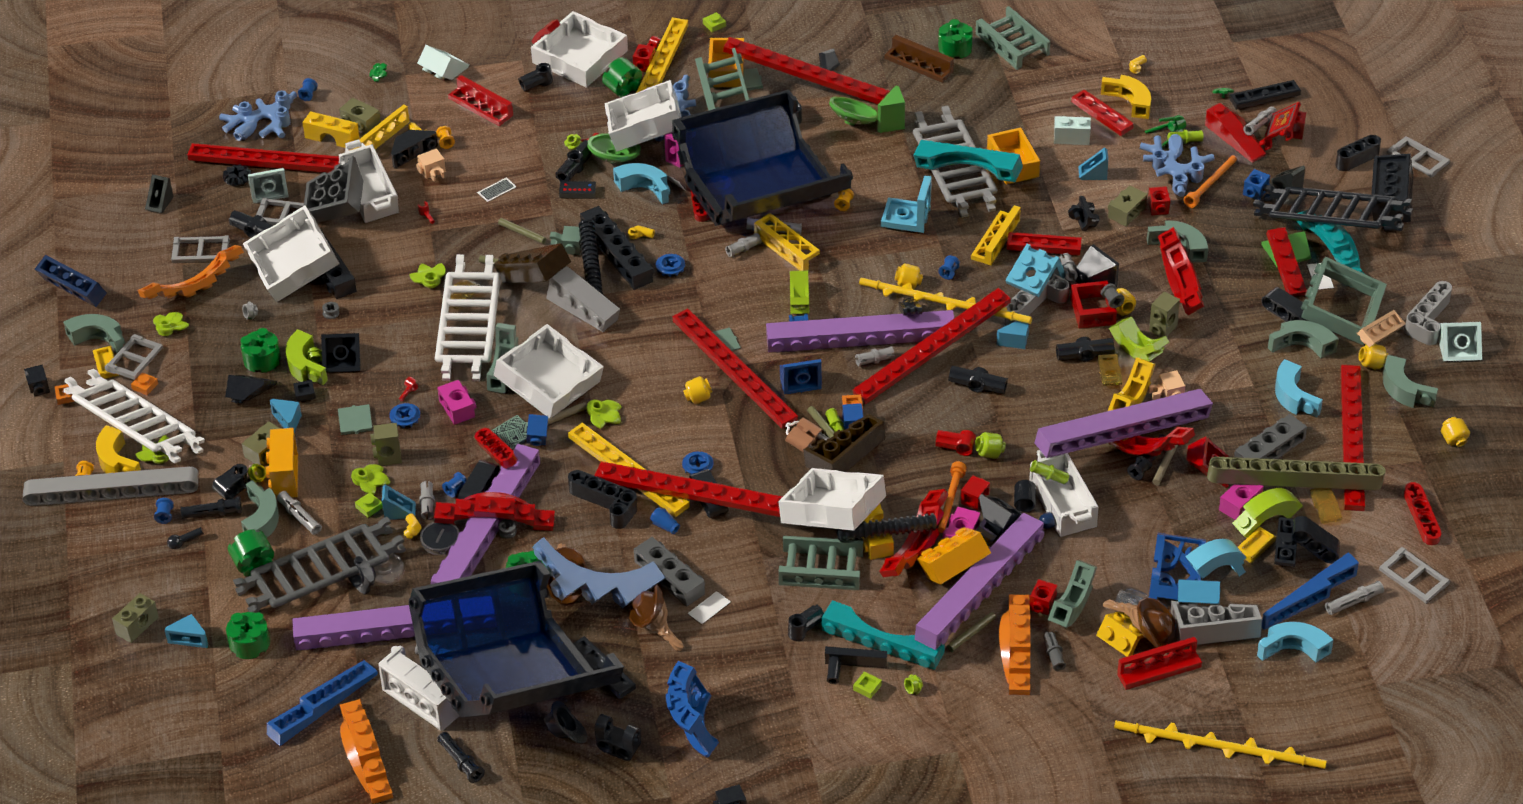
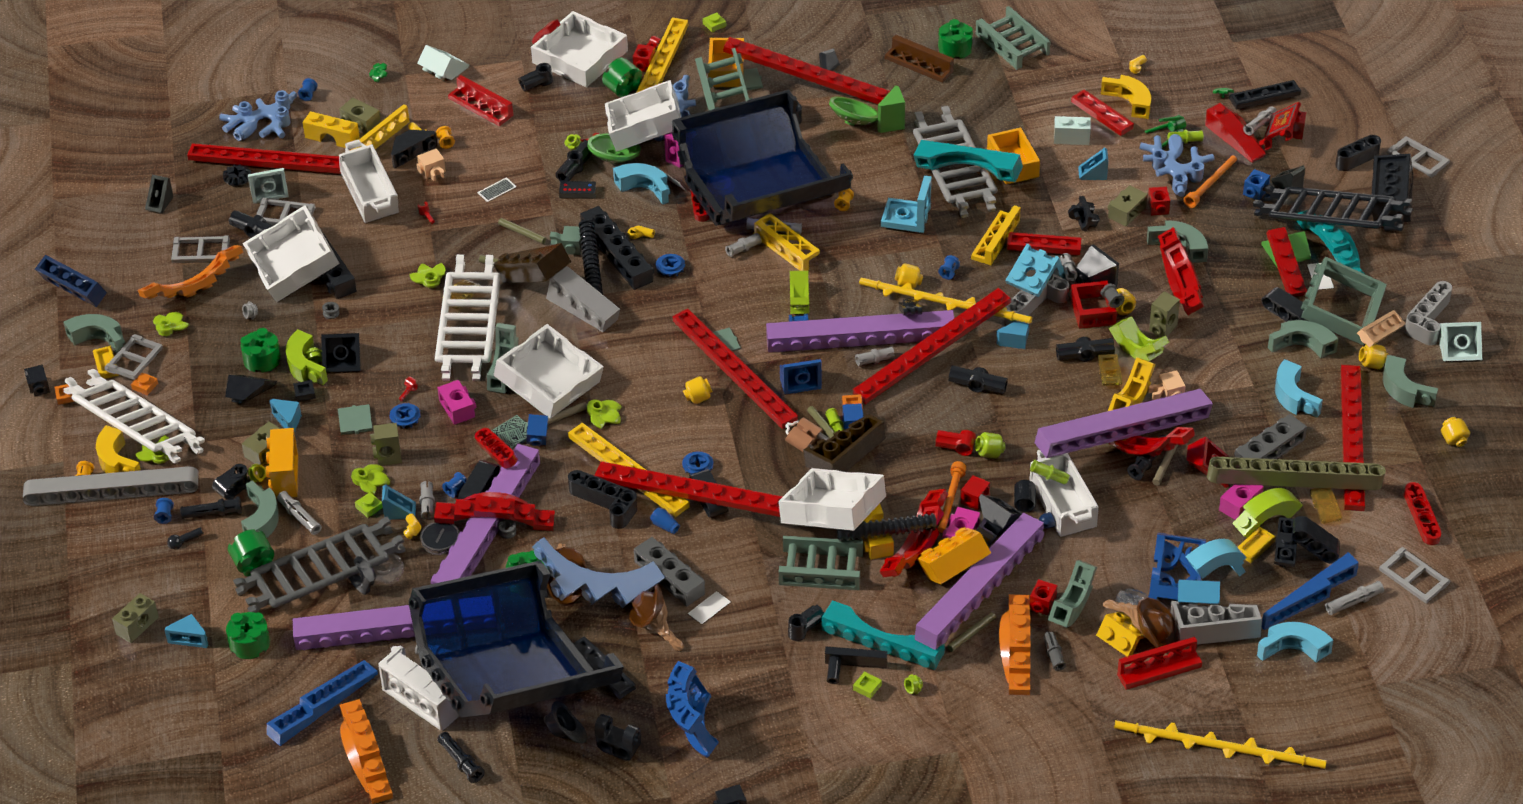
dark grey wedge [304,156,364,223] -> none

